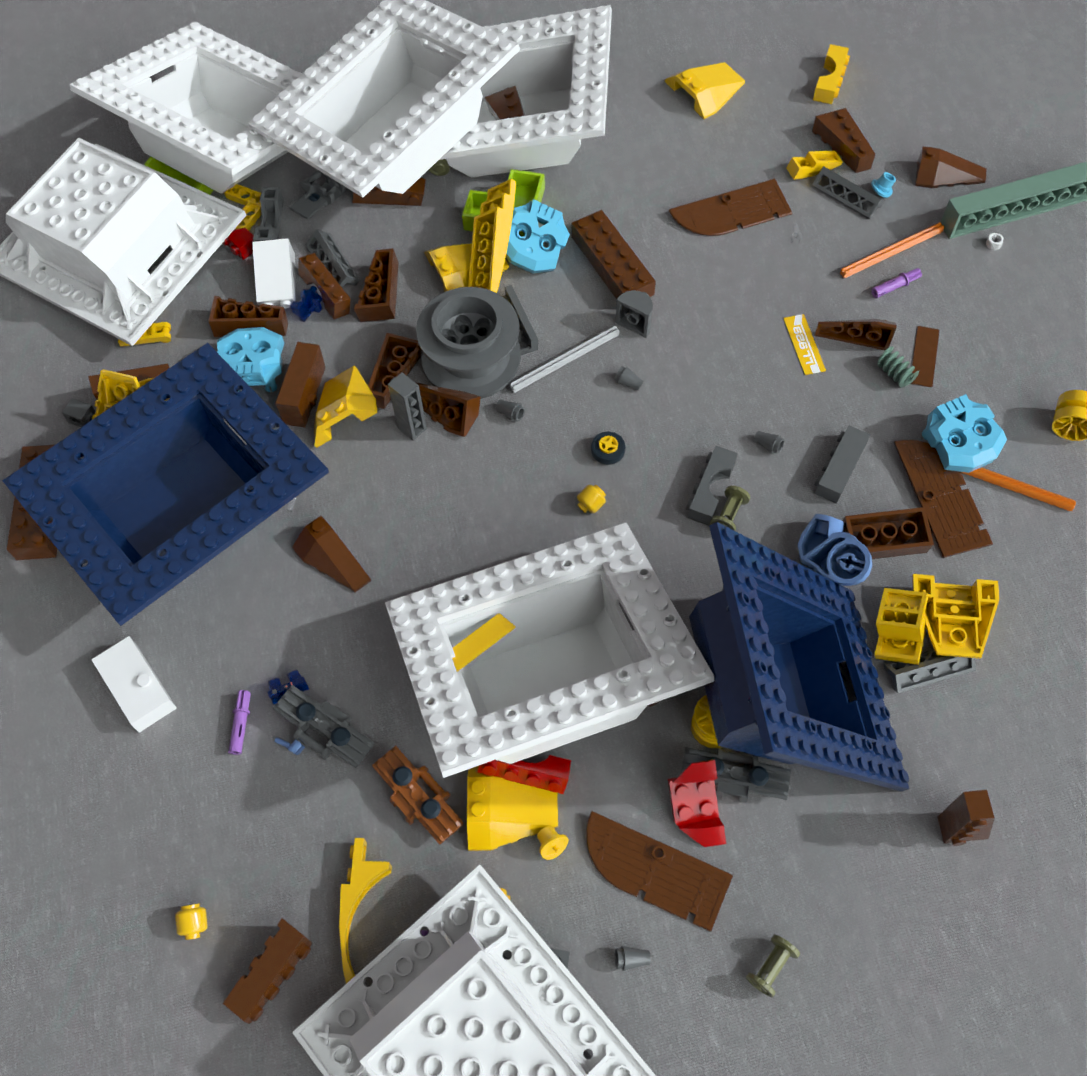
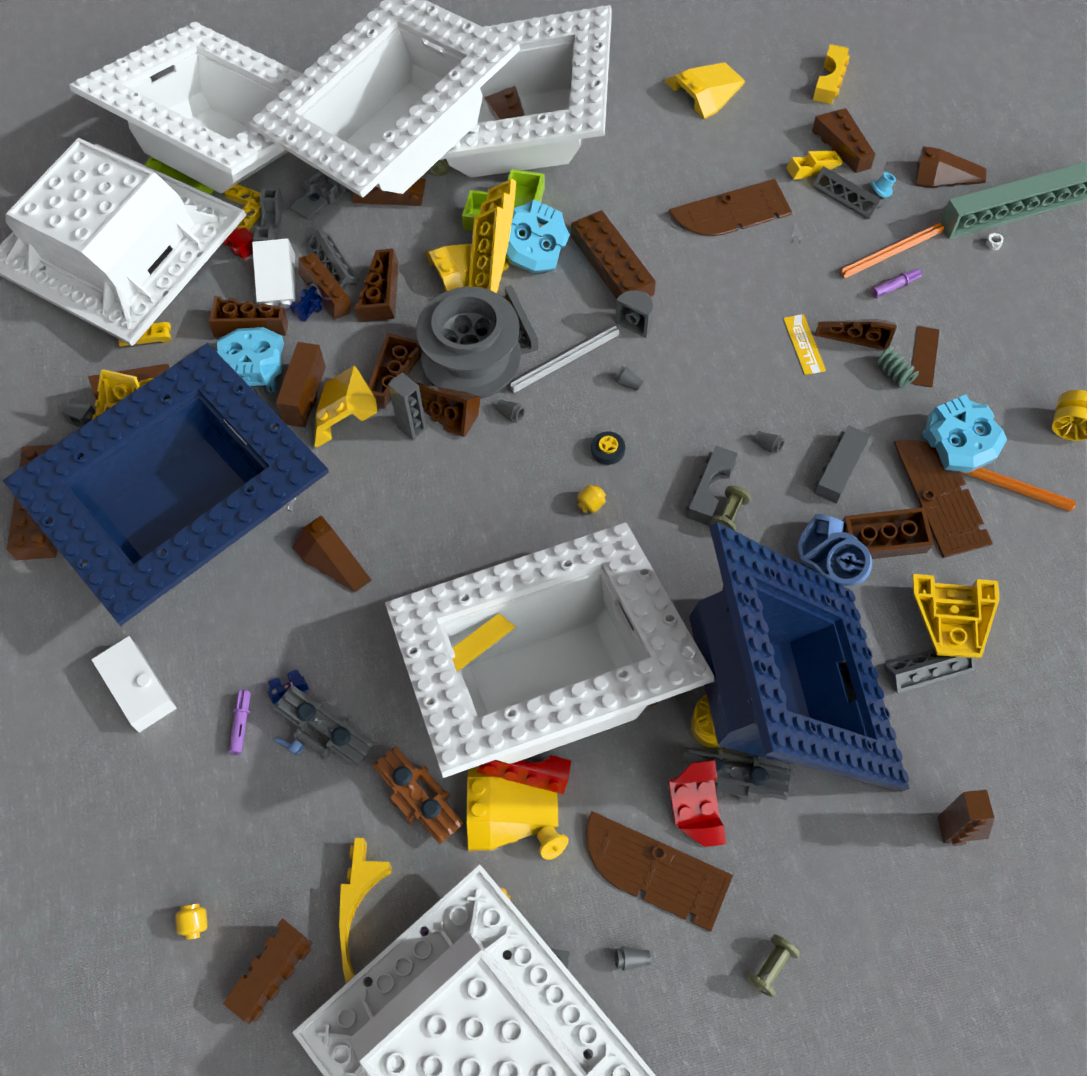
yellow bracket [874,588,928,665] -> none

